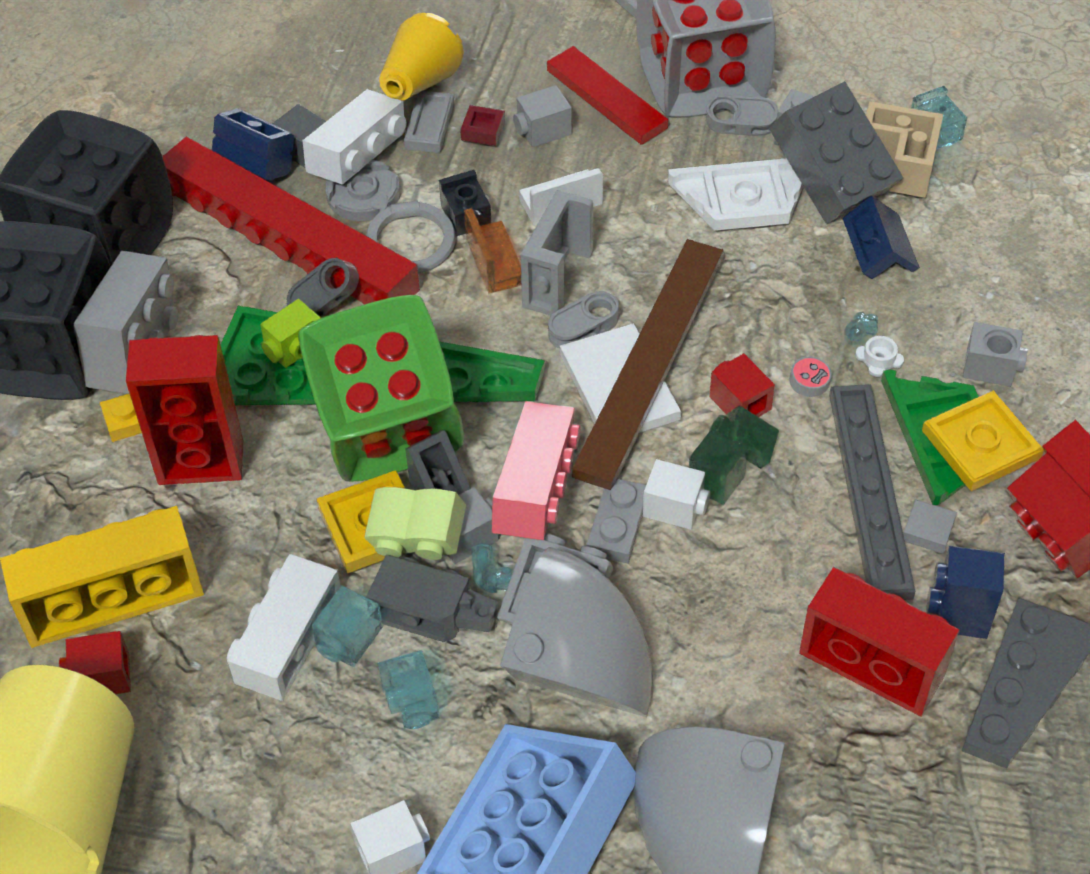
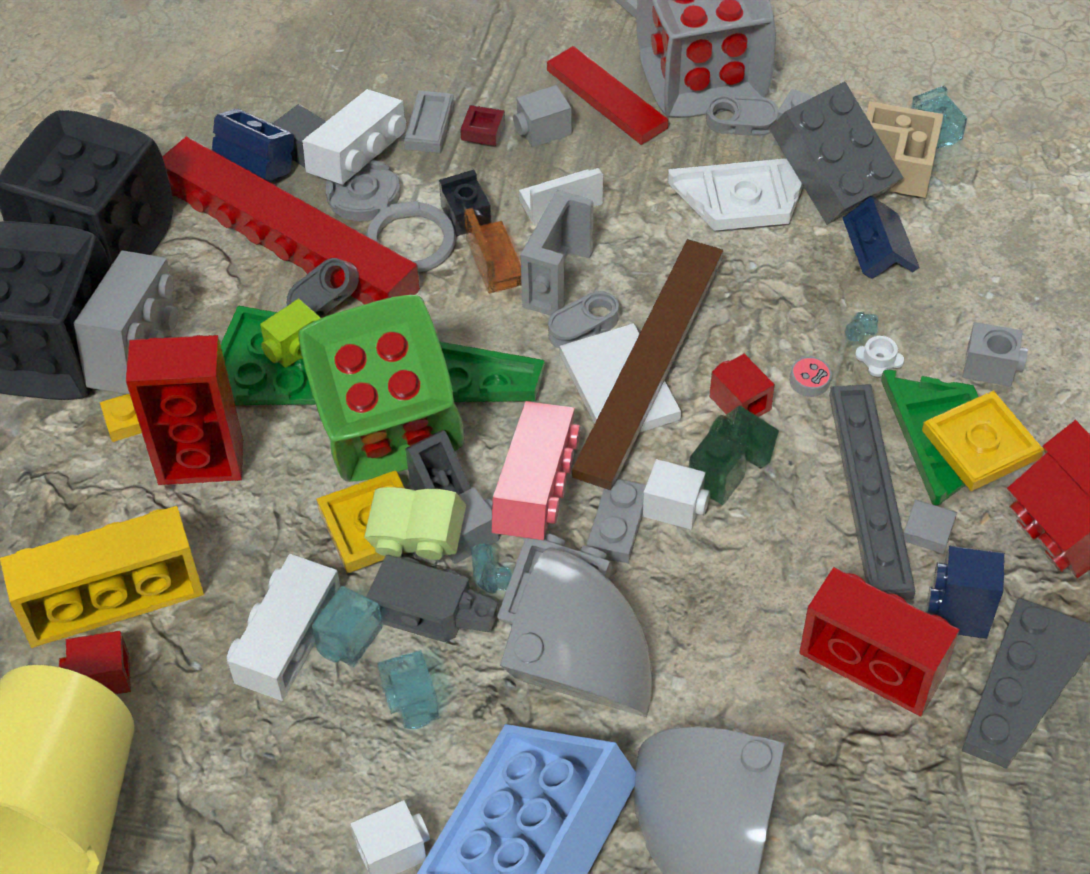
yellow cone [379,13,464,100] -> none

